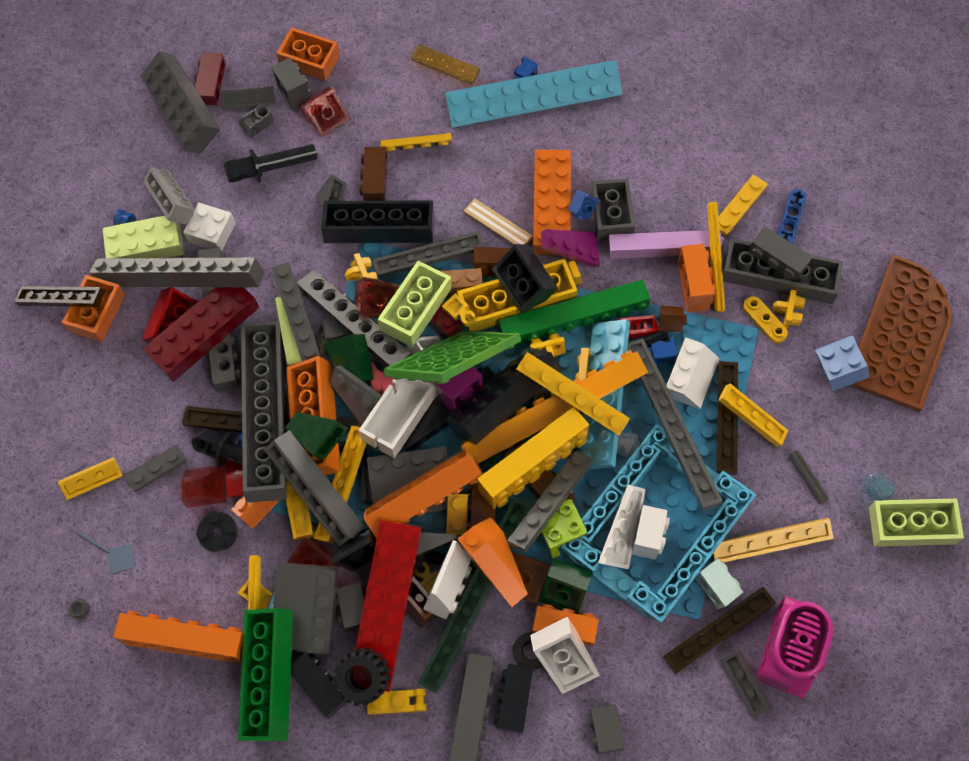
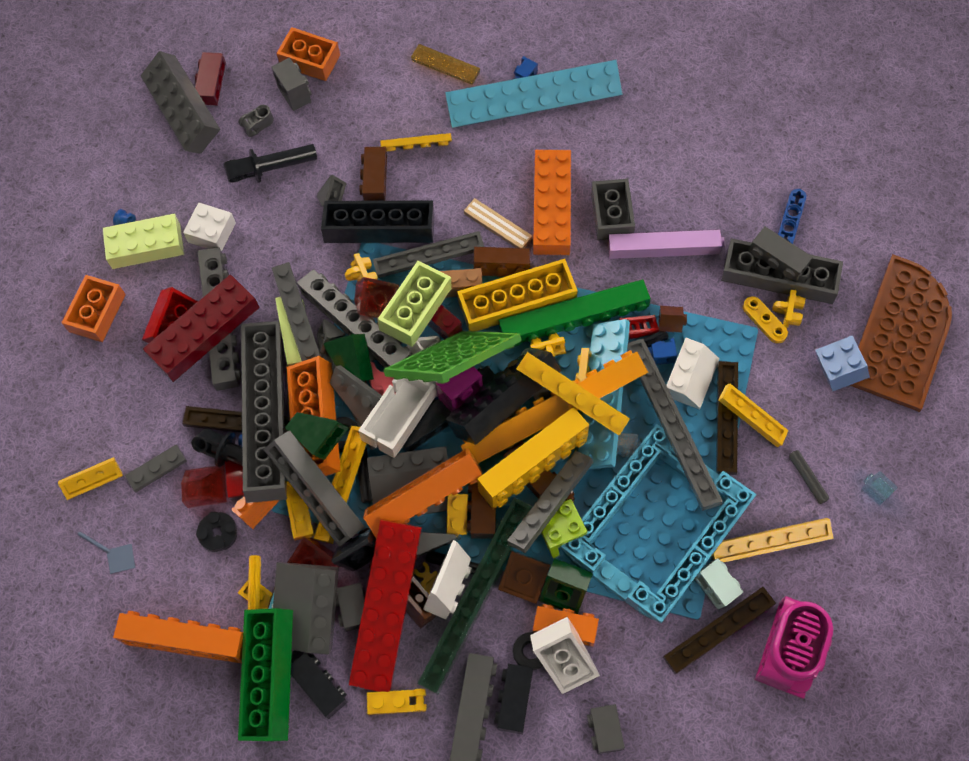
dark brown plate [14,286,105,307] -> none
dark grey plate [69,599,90,620] -> none
dark grey brick [89,257,265,287] -> none
light grey brick [143,167,195,225] -> none
dark grey plate [221,86,276,109] -> none
clear red slope [299,87,351,137] -> none
black tyre [333,648,391,706] -> none
yellow plate [442,293,476,327] -> none
orange wedge [458,517,528,608] -> none
black slope [492,244,558,313] -> none
magenta wing [541,229,600,267] -> none
blue brick [568,190,601,221] -> none
yellow tile [568,260,582,285] -> none
white wing [598,485,646,569] -> none
white brick [632,505,670,560] -> none
orange brick [678,244,716,312] -> none
yellow axle [707,202,725,313] -> none
yellow plate [719,175,768,237] -> none
dark grey plate [721,649,773,717] -> none
yellowish green brick [869,498,964,547] -> none

